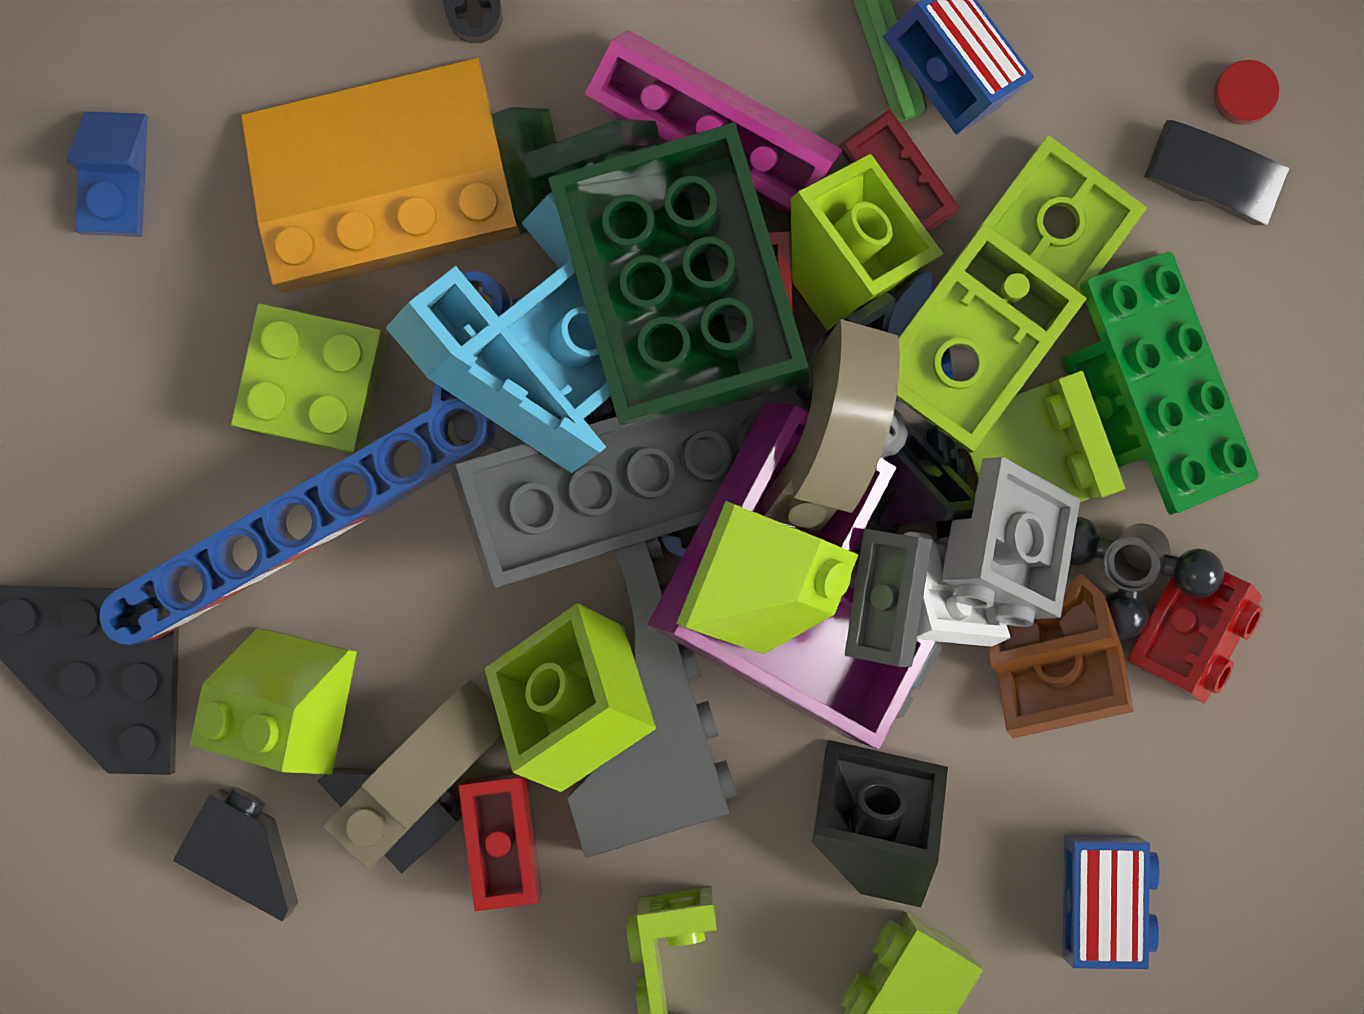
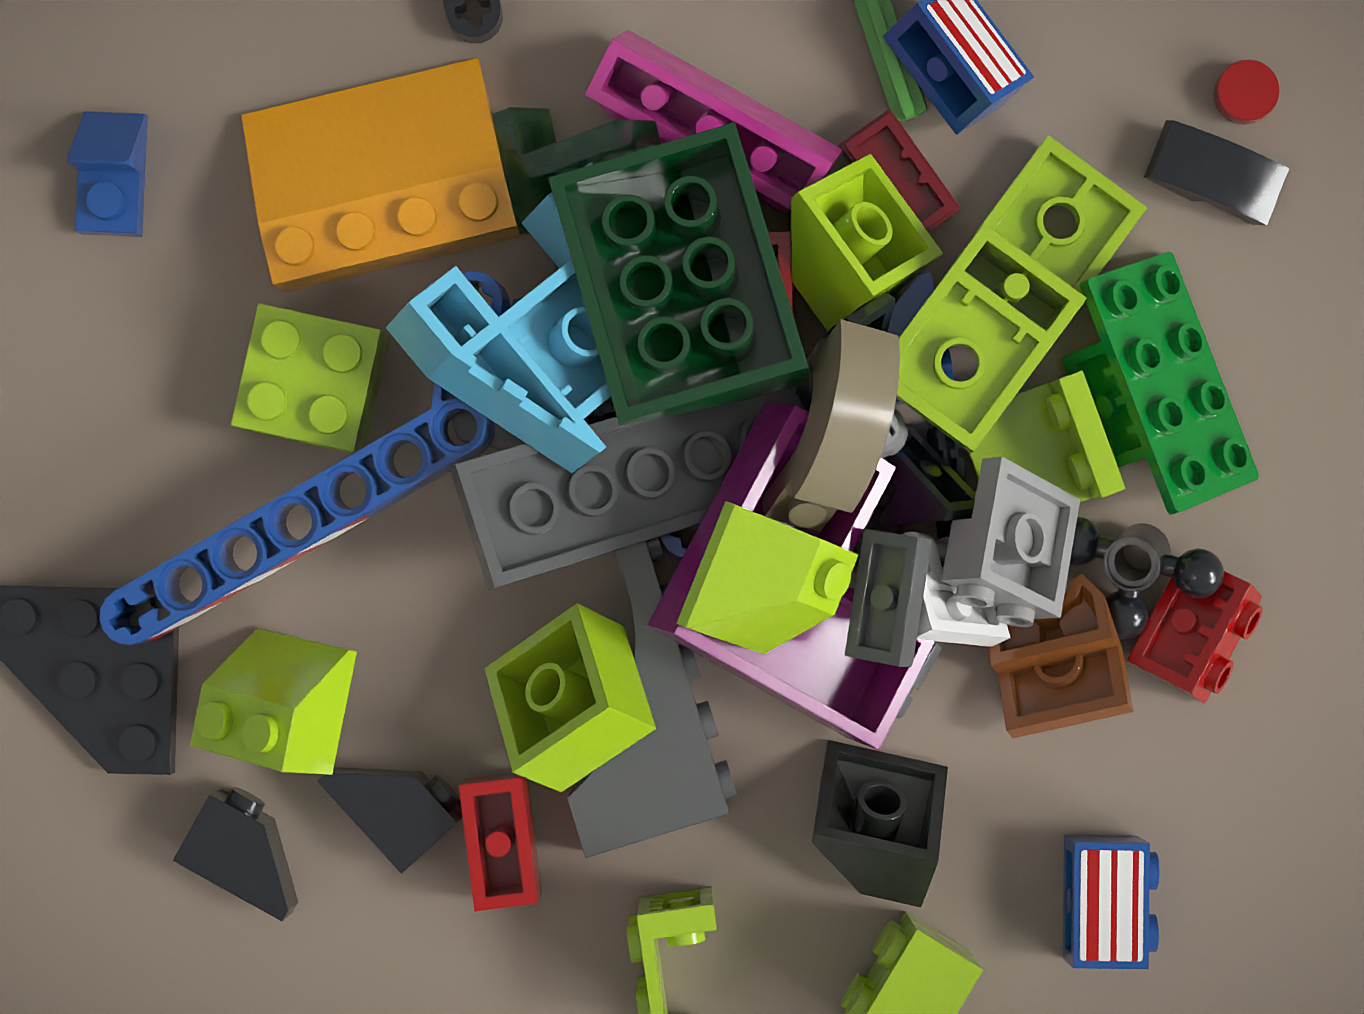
dark tan arch [323,680,502,871] -> none

